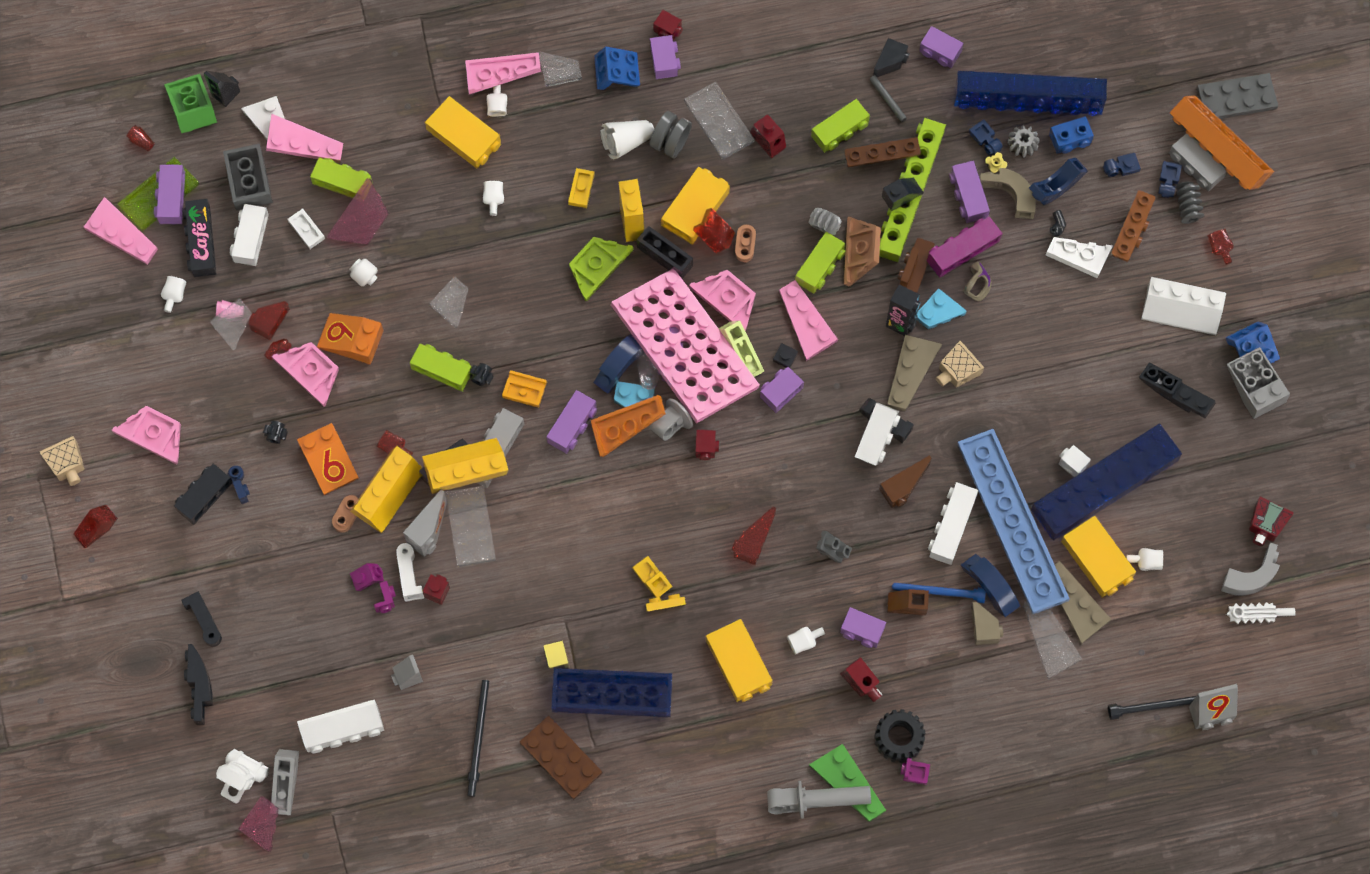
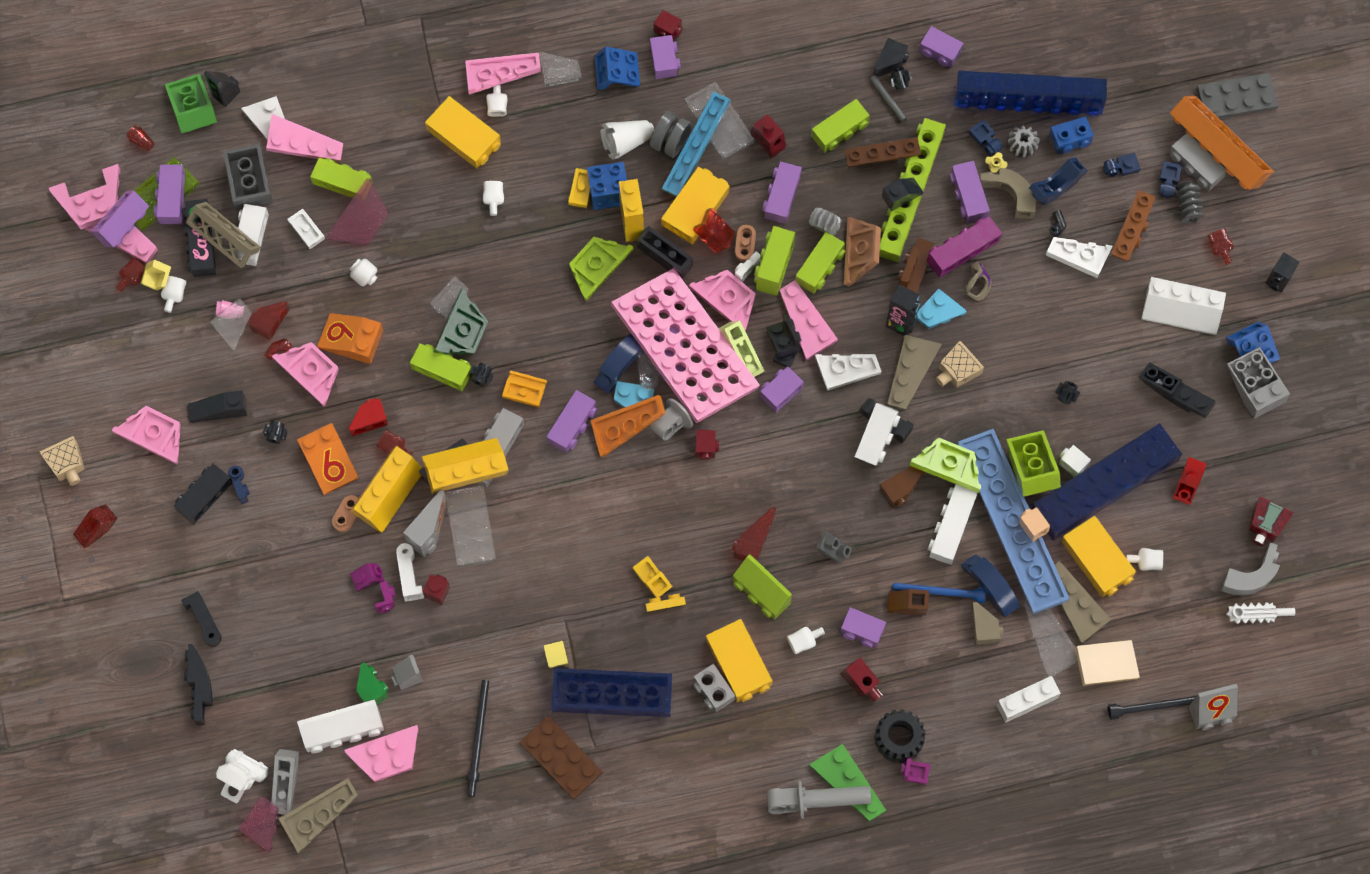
none -> bright pink wing [49,164,120,230]
none -> medium lavender brick [91,191,149,247]
none -> clear red piece [115,257,145,292]
none -> light yellow panel [141,260,171,291]
none -> dark tan fence [186,202,261,268]
none -> black slope [188,390,247,423]
none -> dark tan wing [279,778,358,854]
none -> bright pink wing [345,725,419,782]
none -> red slope [349,398,388,437]
none -> green slope [356,662,389,705]
none -> wing [433,289,489,355]
none -> blue bracket [587,162,627,210]
none -> dark azure plate [662,91,731,197]
none -> light grey brick [693,664,735,713]
none -> lime slope [733,554,792,620]
none -> white plate [735,252,761,282]
none -> lime brick [754,226,795,296]
none -> medium lavender brick [762,161,802,224]
none -> black bracket [766,313,802,358]
none -> white wing [815,354,881,391]
none -> black gear [888,67,912,90]
none -> lime wing [909,438,981,493]
none -> white brick [996,676,1061,723]
none -> lime brick [1006,430,1061,497]
none -> light nougat brick [1019,507,1050,542]
none -> black gear [1055,381,1080,404]
none -> tile [1075,640,1140,686]
none -> red slope [1172,457,1207,505]
none -> black brick [1265,252,1300,293]

